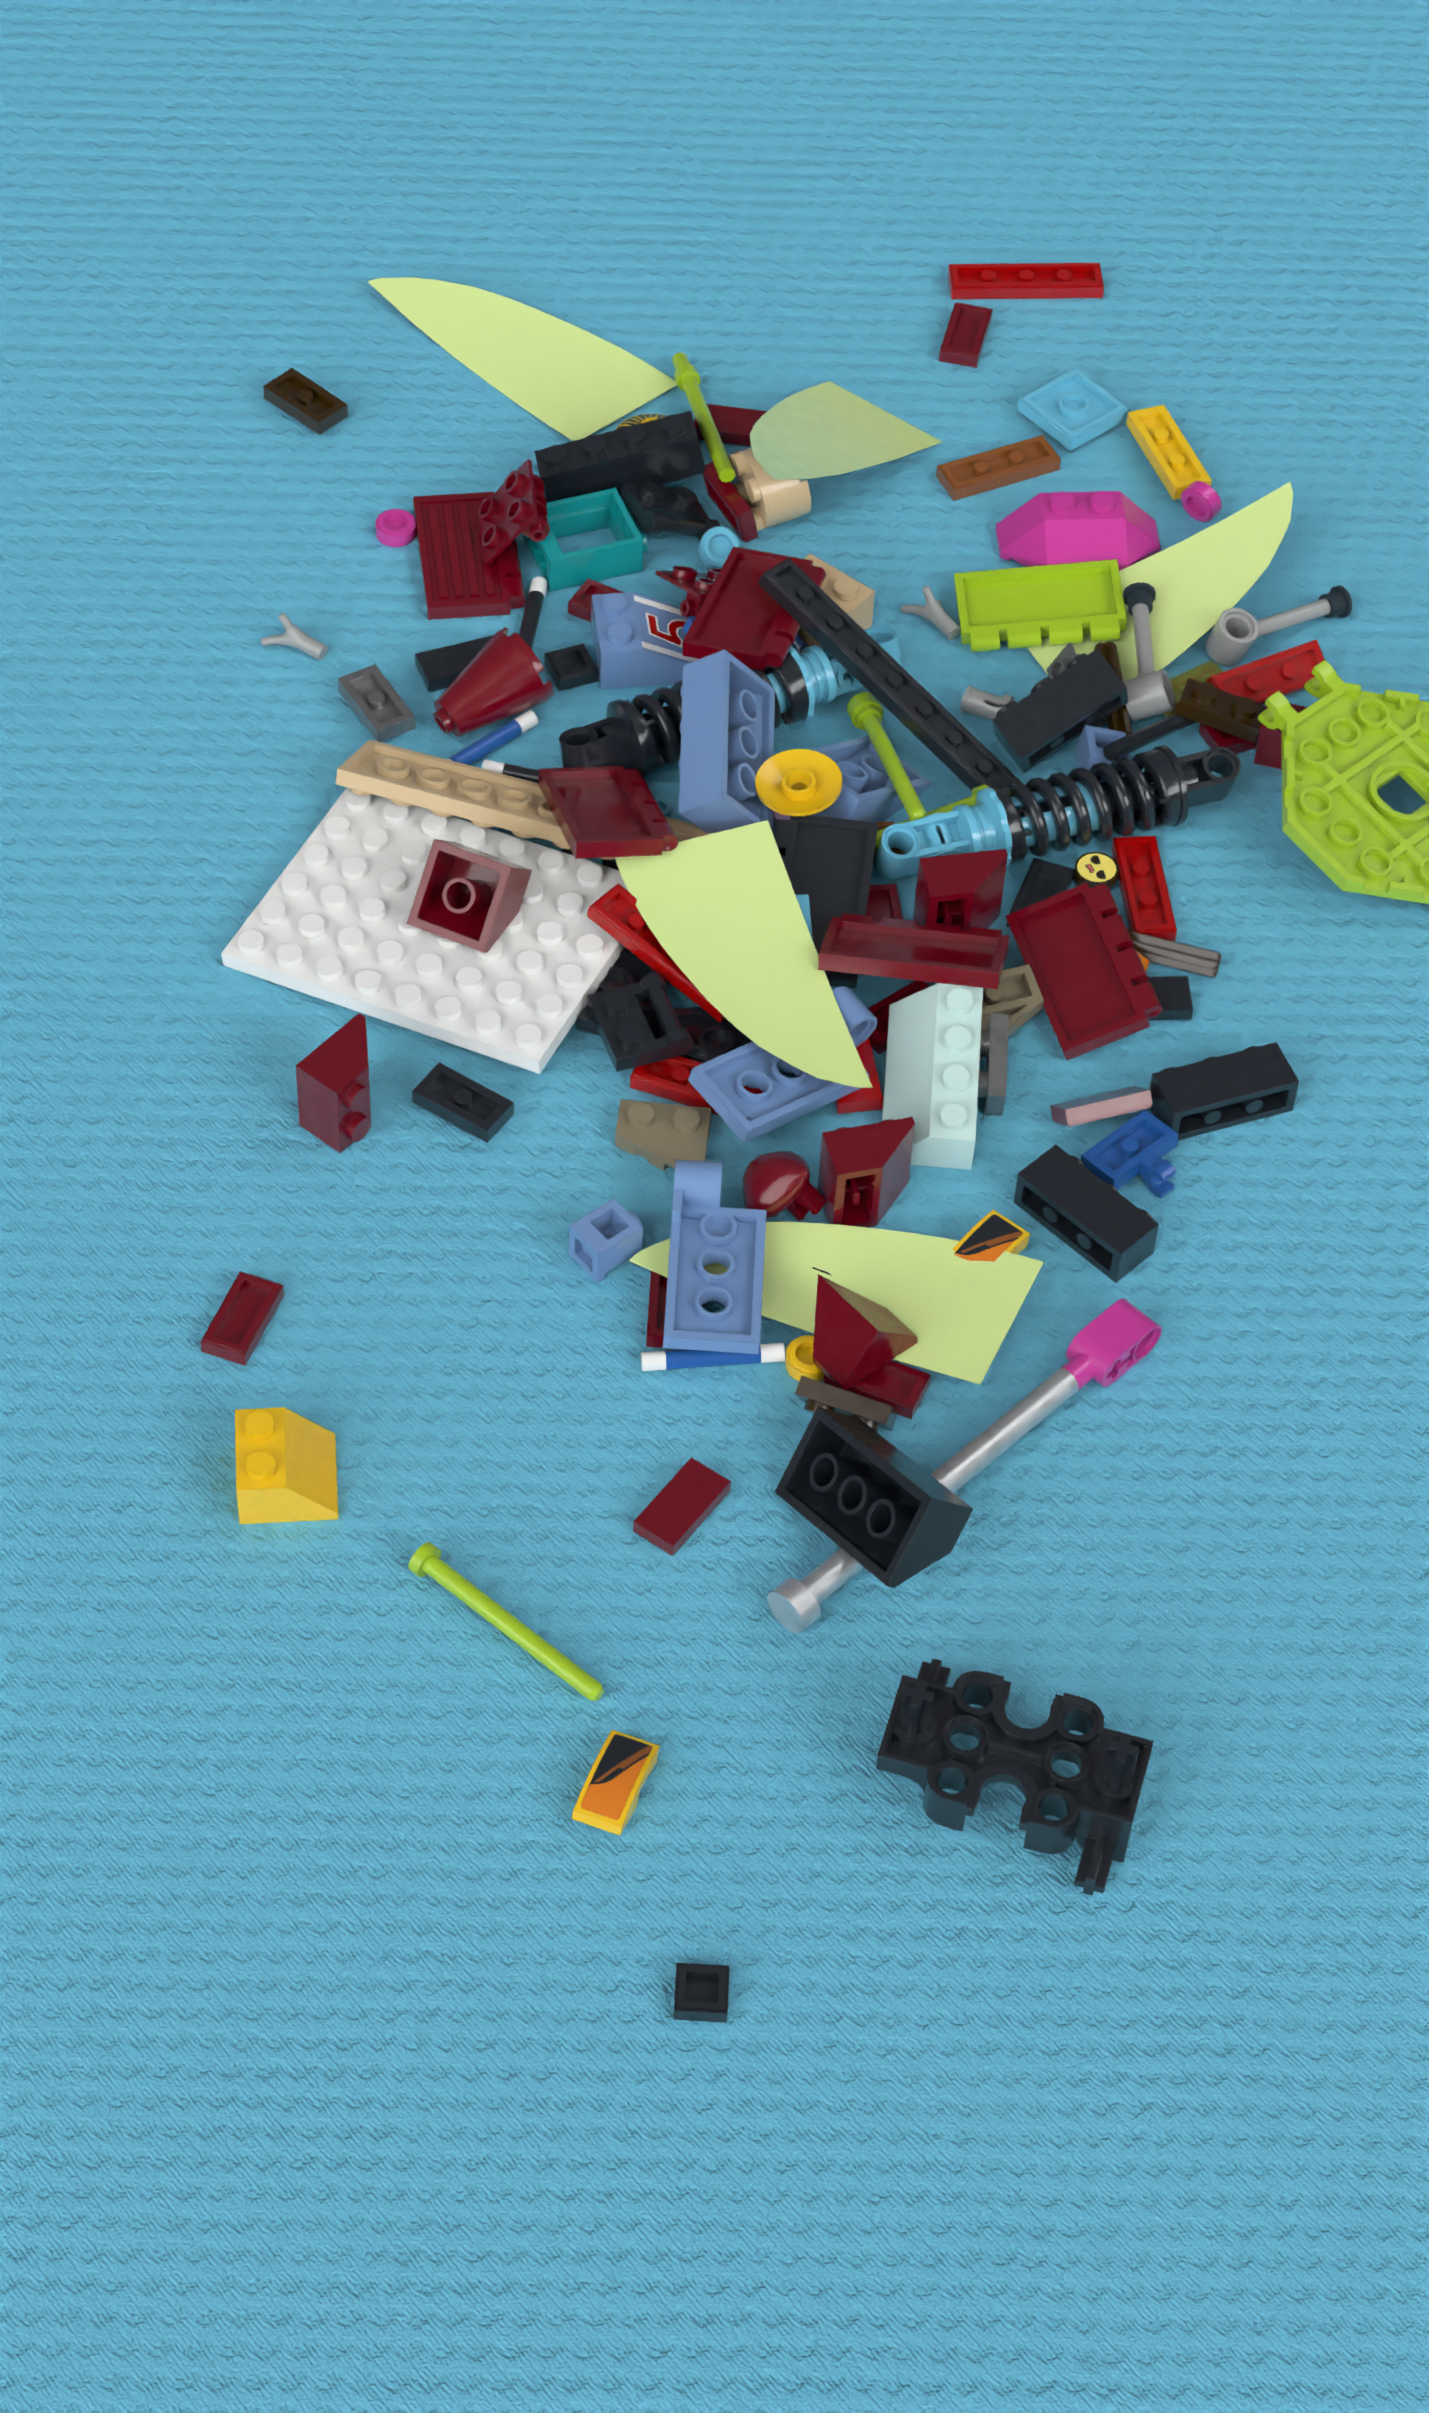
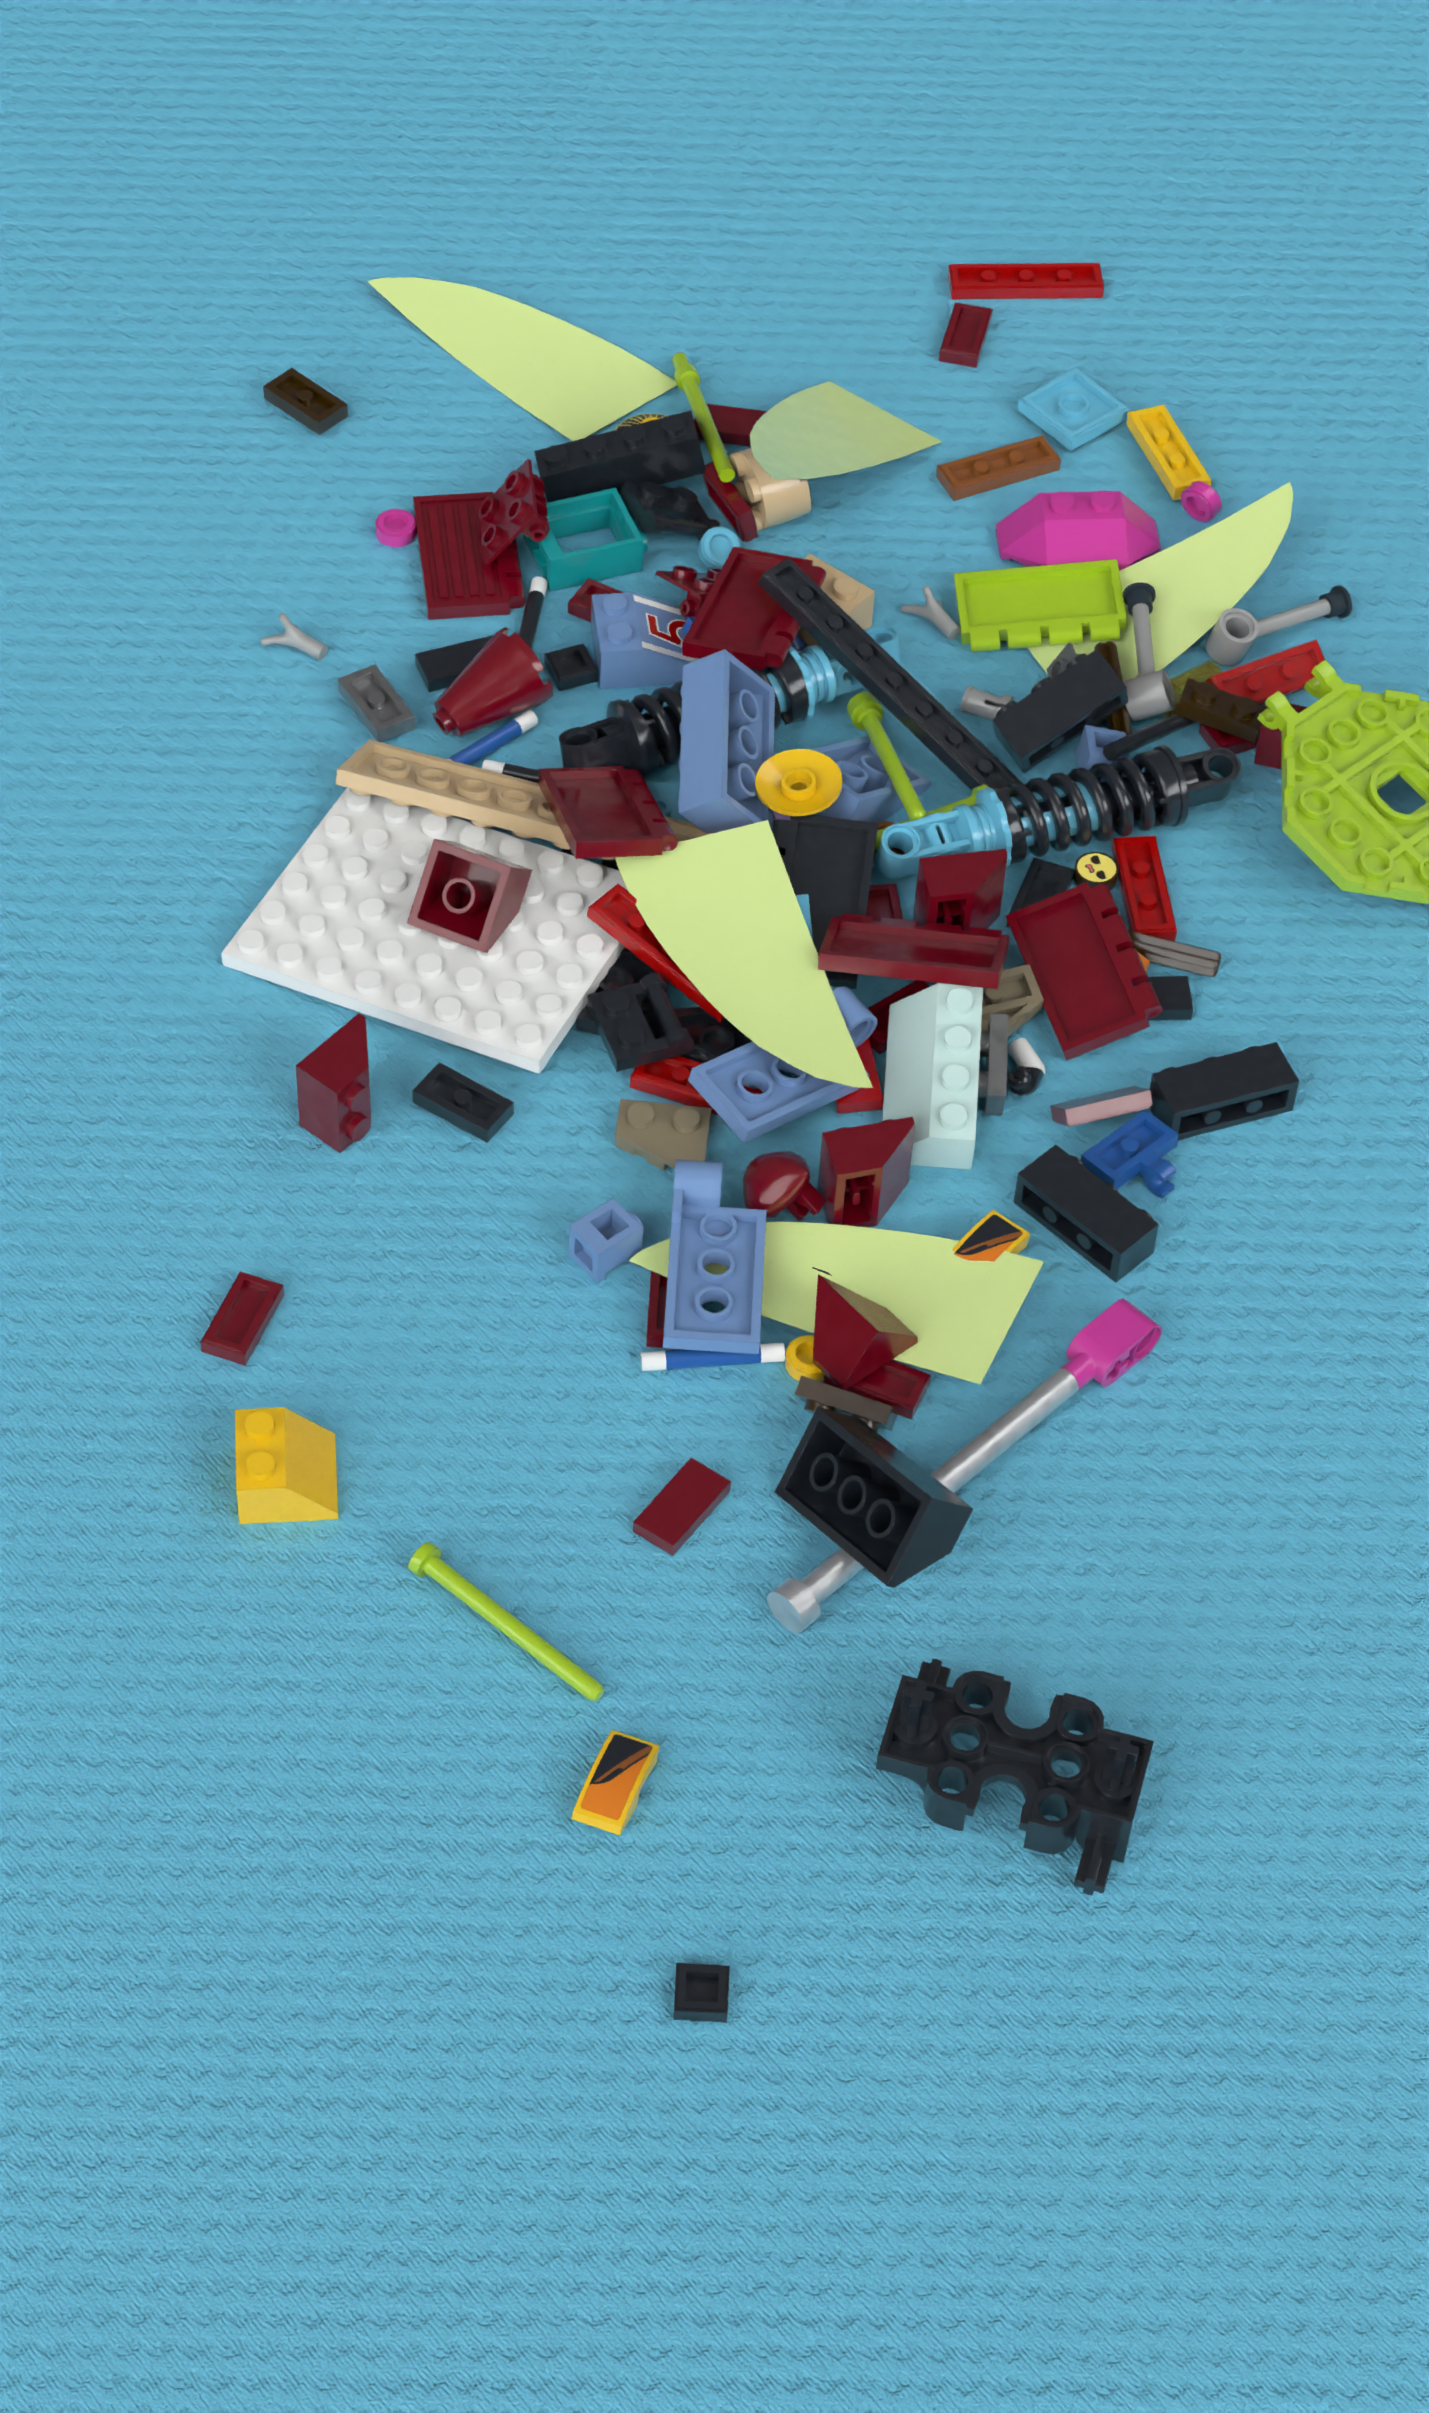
none -> arm [1007,1038,1046,1096]

